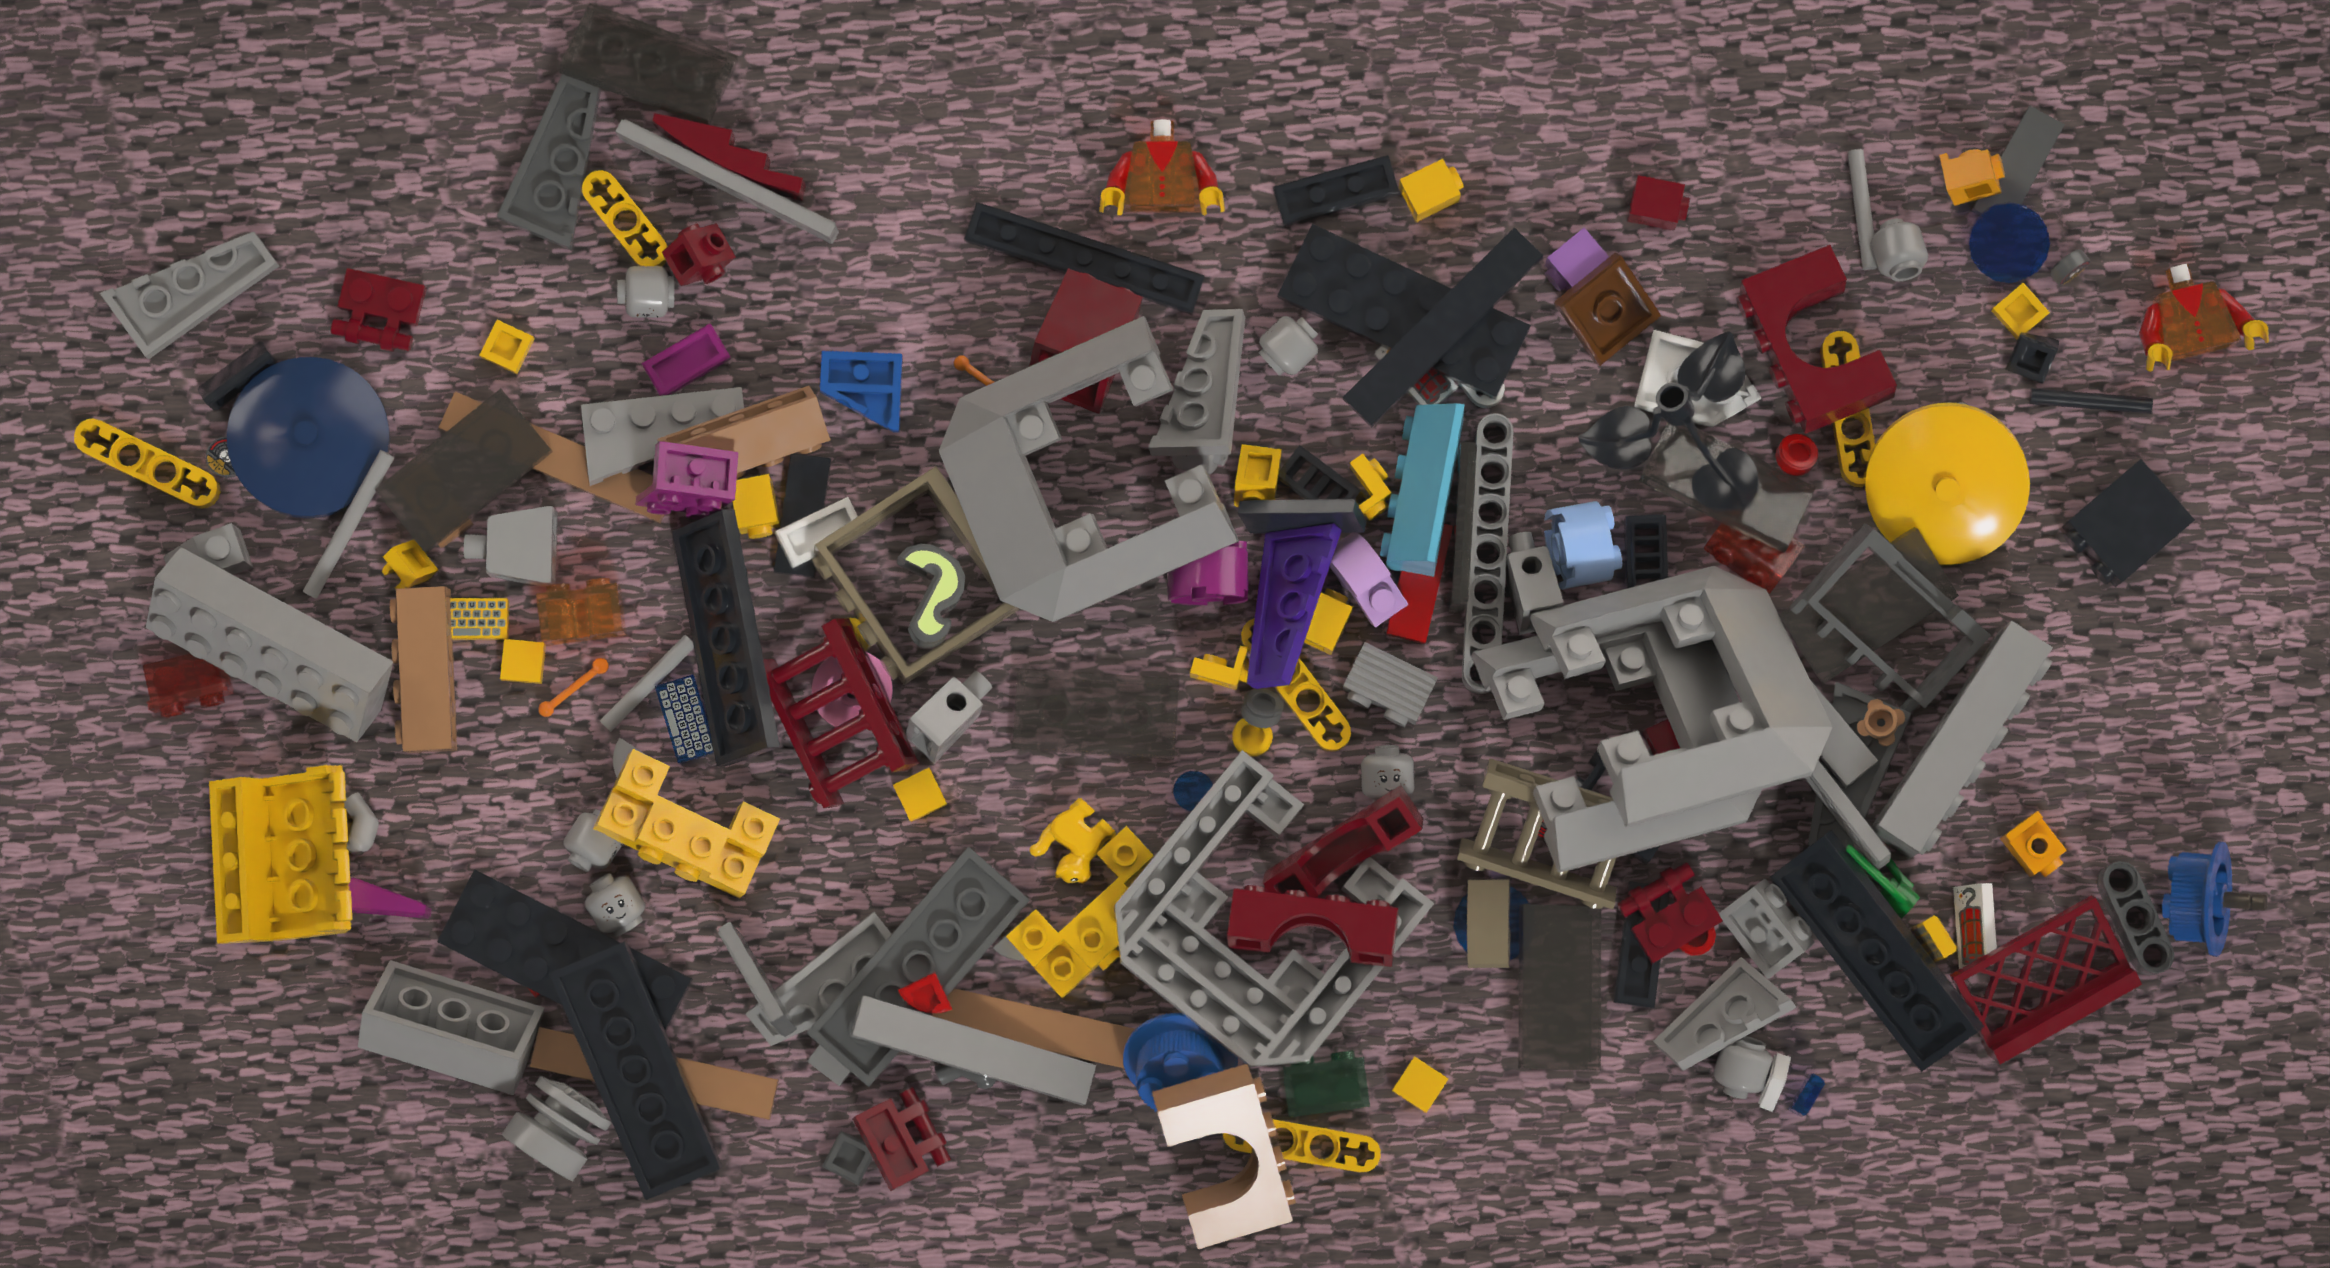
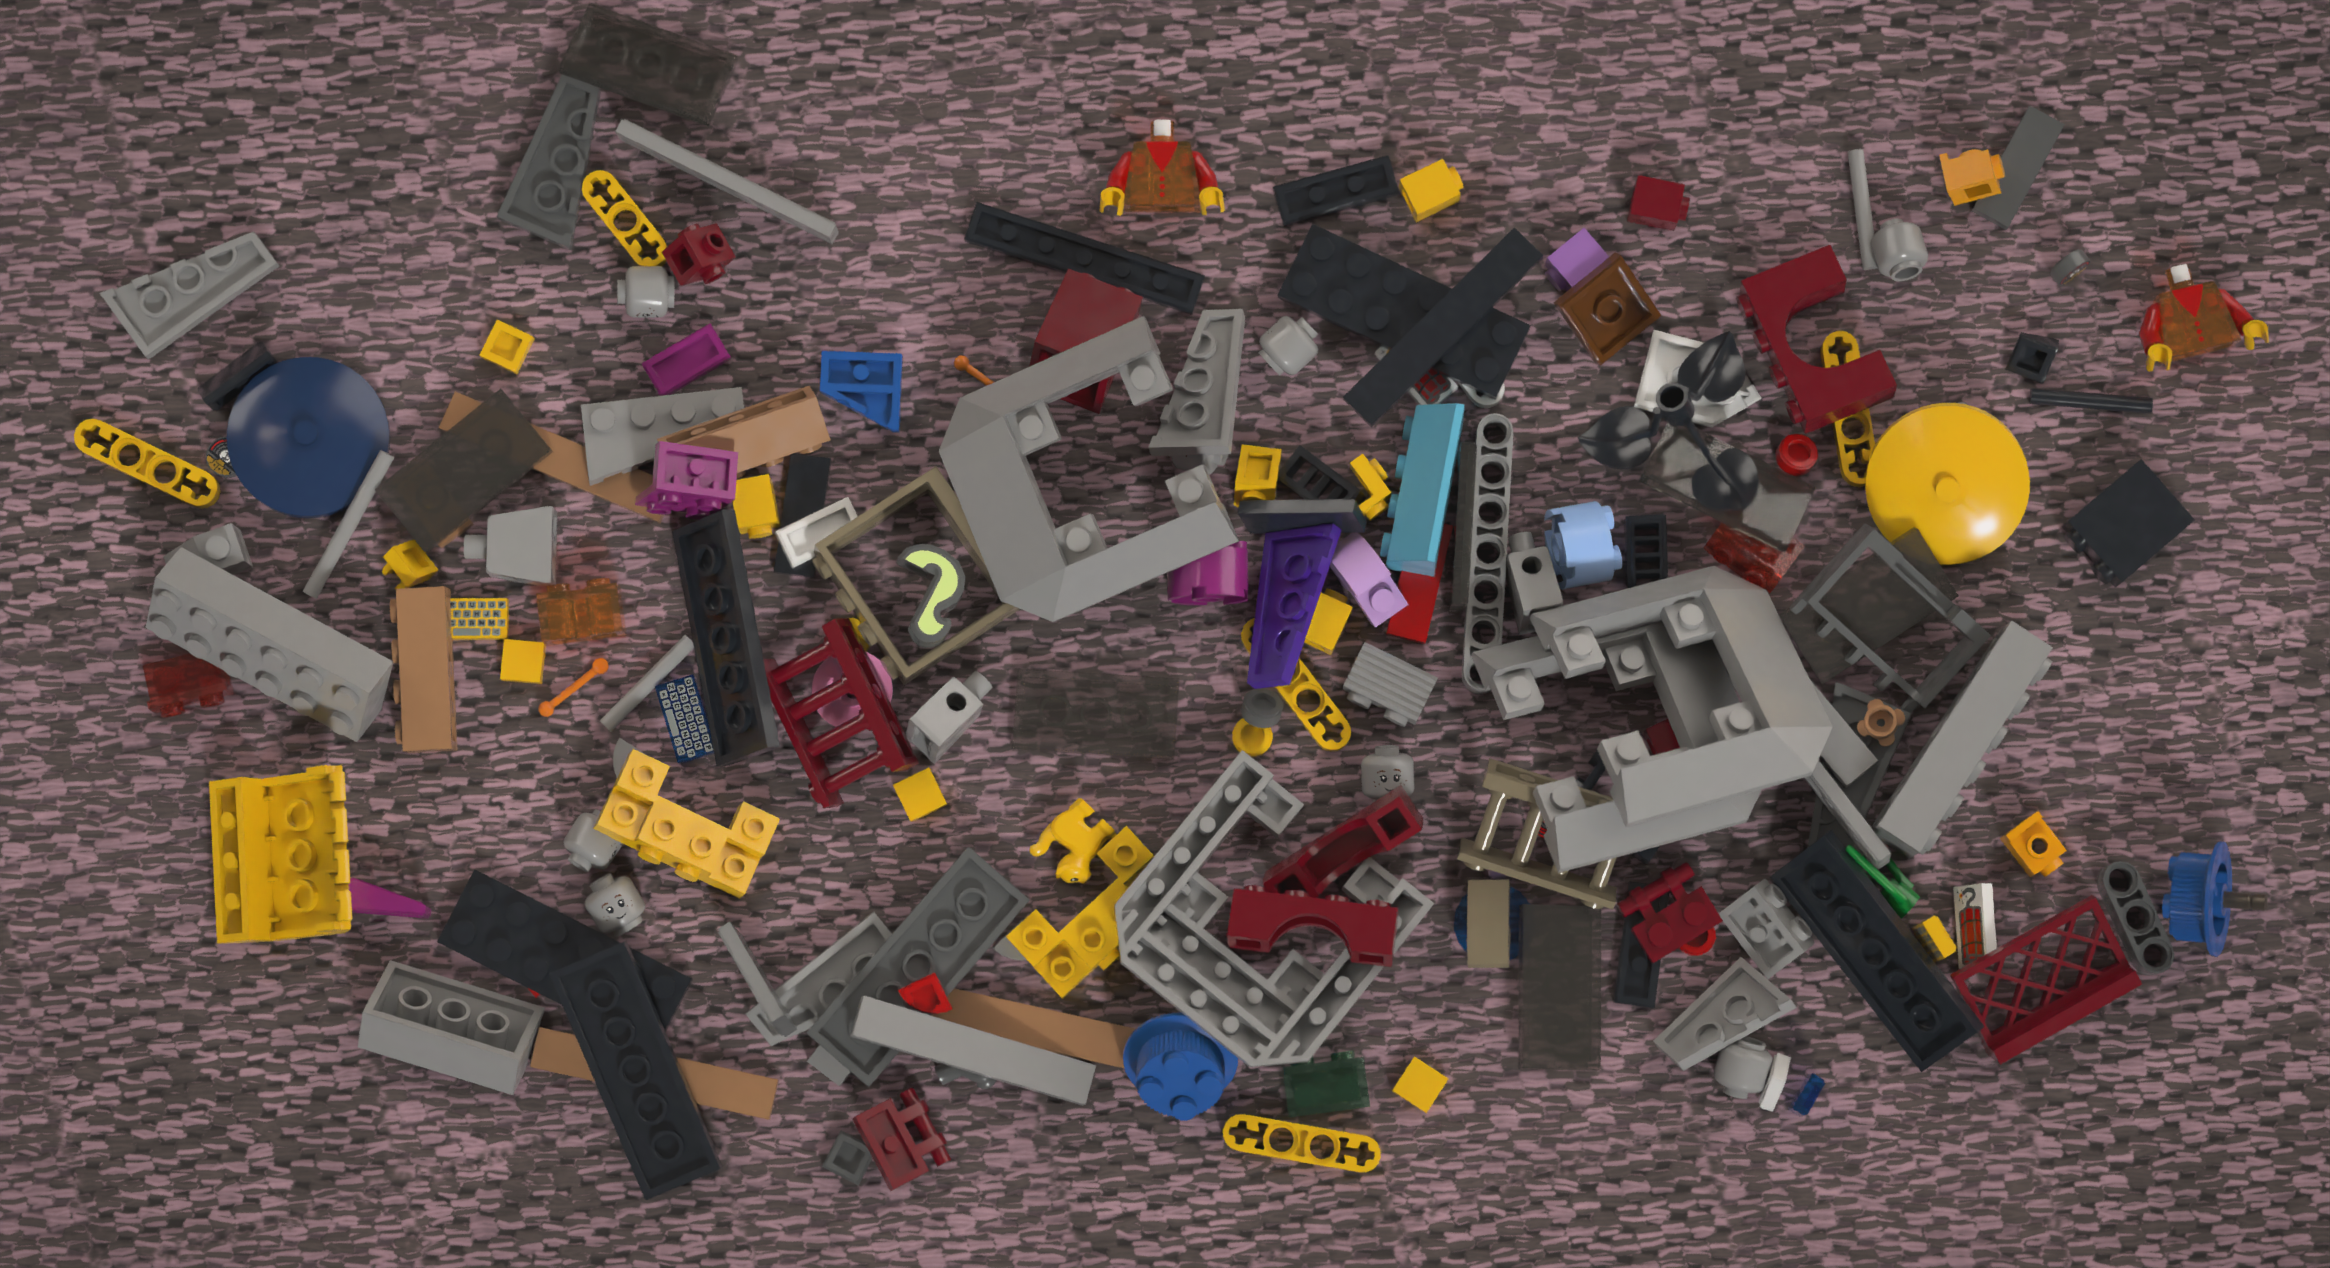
dark red plate [331,268,427,352] -> none
light grey arm [344,792,379,856] -> none
light grey wheel [501,1076,612,1181] -> none
dark red slope [652,113,806,201] -> none
arch [1152,1064,1296,1249] -> none
clear blue tile [1173,771,1213,812] -> none
yellow bracket [1190,645,1250,690] -> none
clear blue tile [1968,202,2050,283] -> none
yellow tile [1991,283,2050,340] -> none

